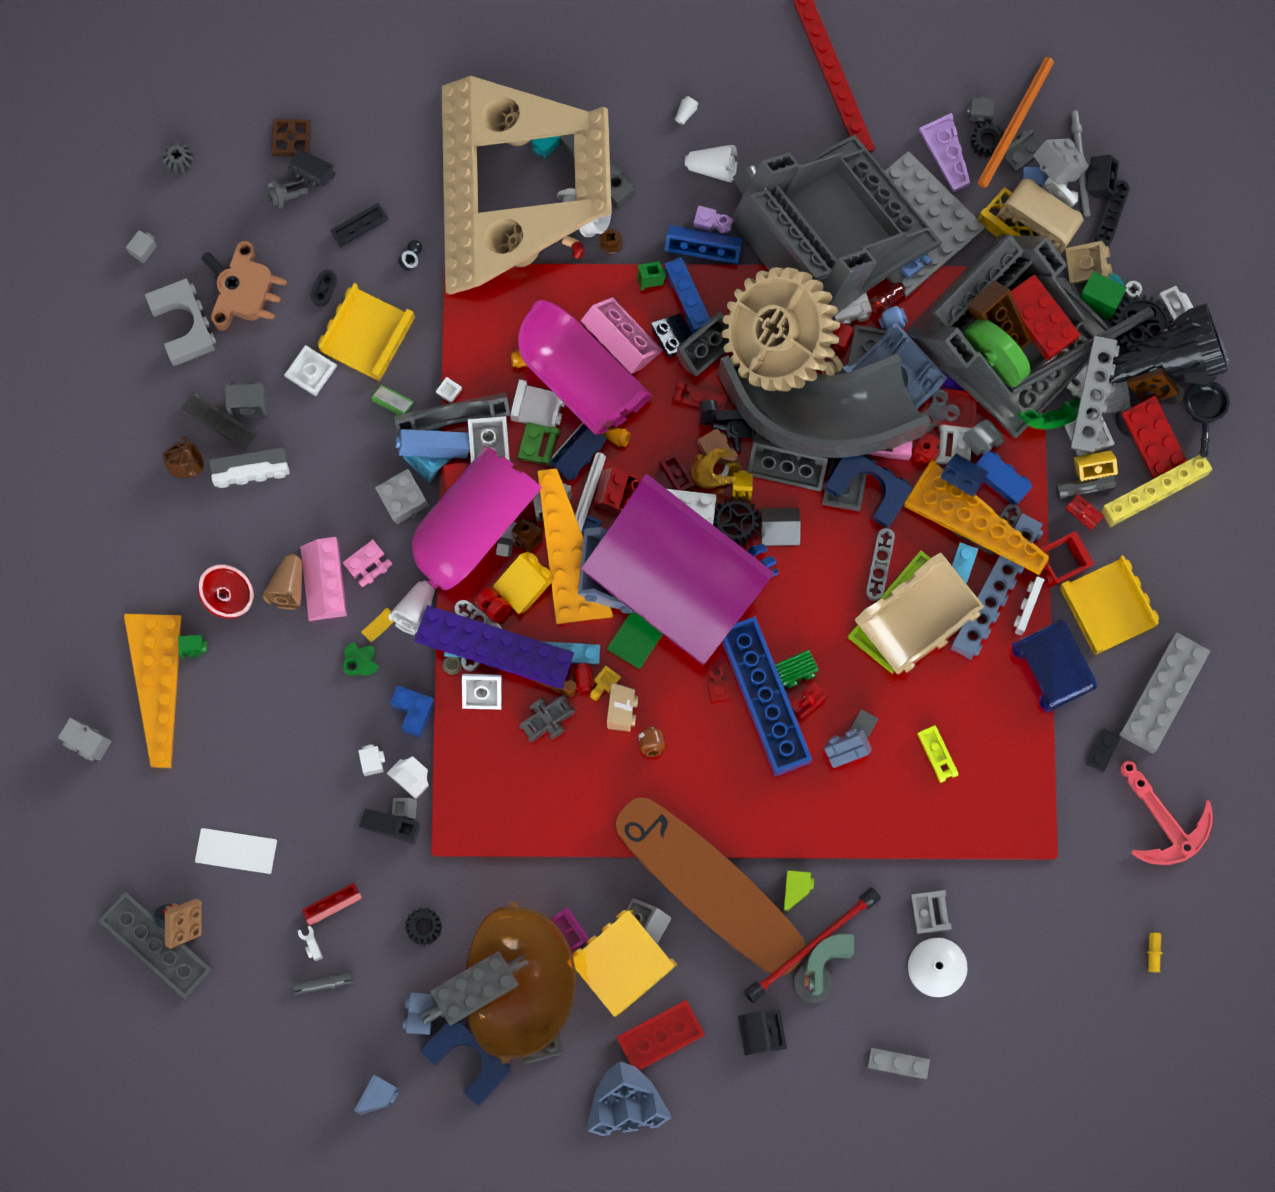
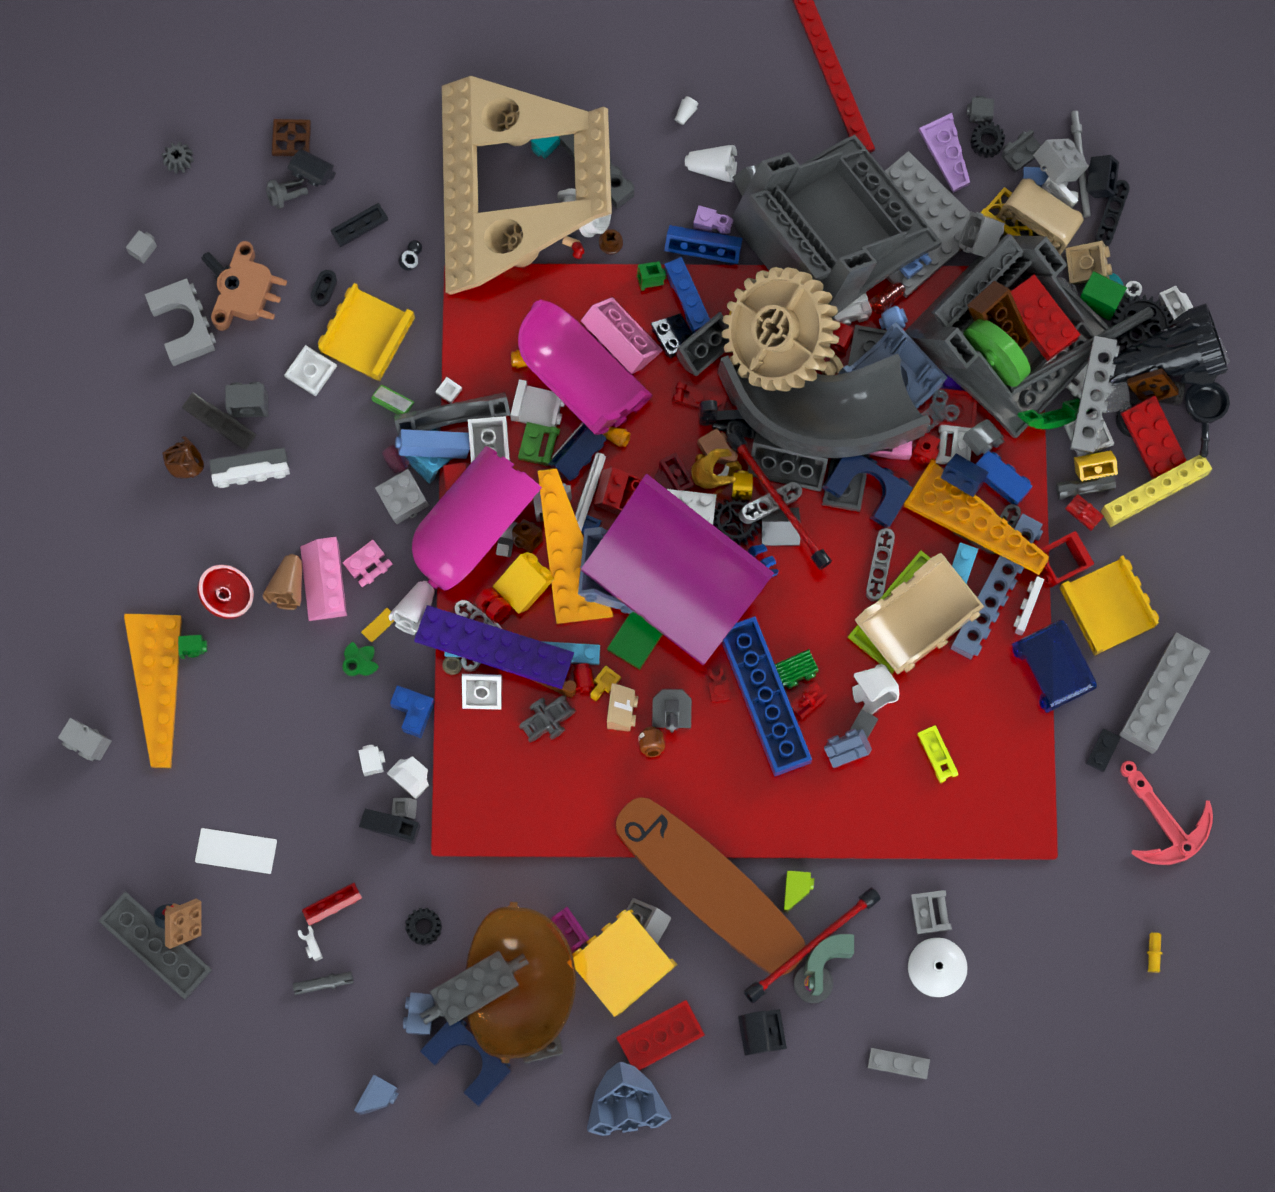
orange axle [977,57,1054,188] -> none
none -> clear pink brick [382,445,409,474]
none -> dark grey piece [652,688,692,732]
none -> red hose [726,430,832,570]
none -> light grey beam [739,482,802,524]
none -> white piece [852,664,899,715]
none -> light grey brick [958,211,1005,257]

